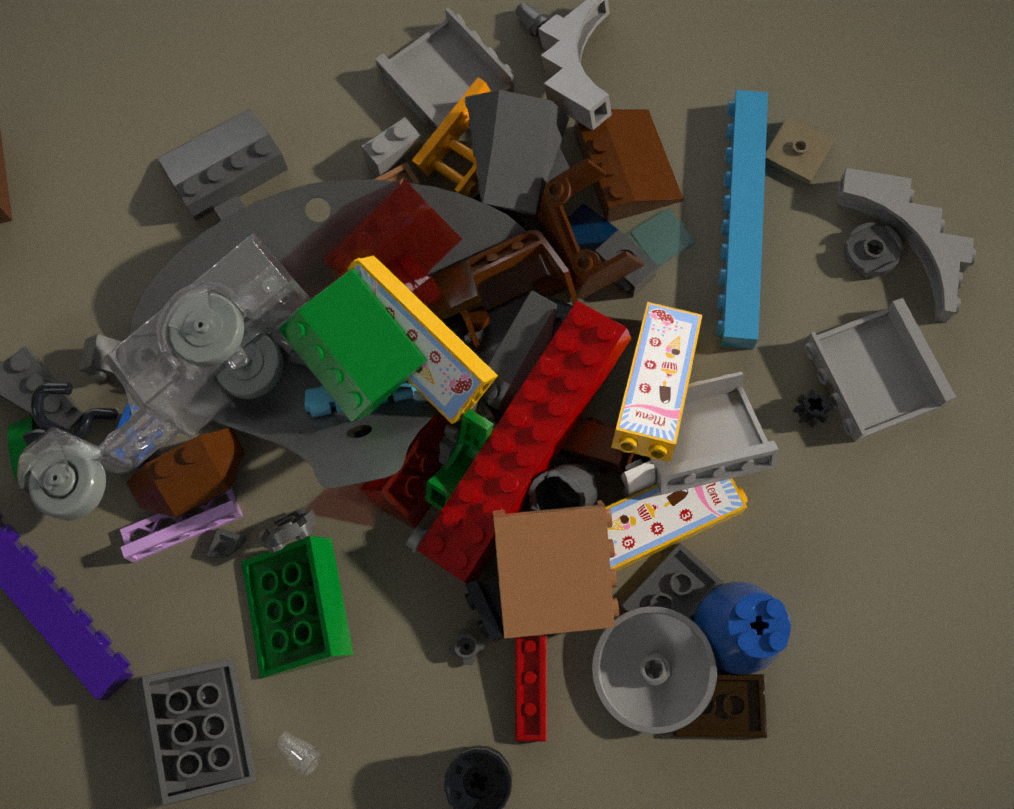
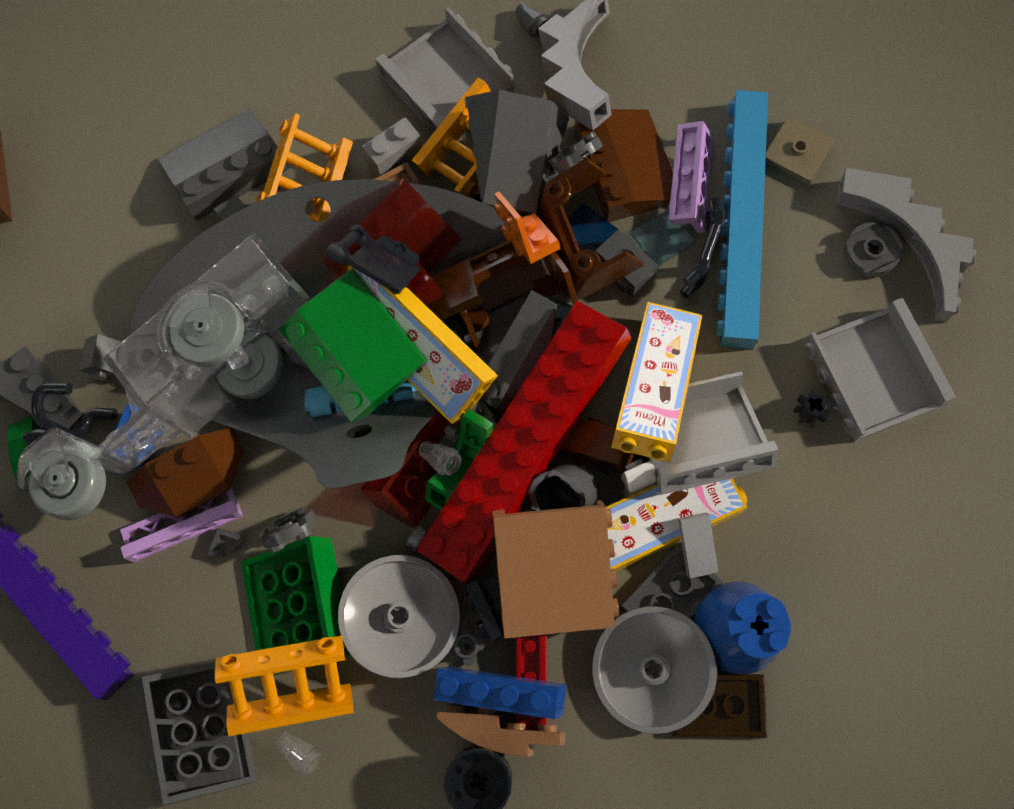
none -> light orange fence [215,636,354,736]
none -> light orange fence [256,113,353,222]
none -> black piece [326,224,420,294]
none -> light grey dish [337,555,460,679]
none -> clear cone [419,441,461,476]
none -> blue brick [434,666,567,719]
none -> medium nougat slope [437,706,565,757]
none -> orange bracket [494,191,561,264]
none -> dark grey plate [548,131,603,175]
none -> lavender fence [669,121,713,233]
none -> light grey tile [678,512,719,579]
none -> black piece [680,197,725,298]

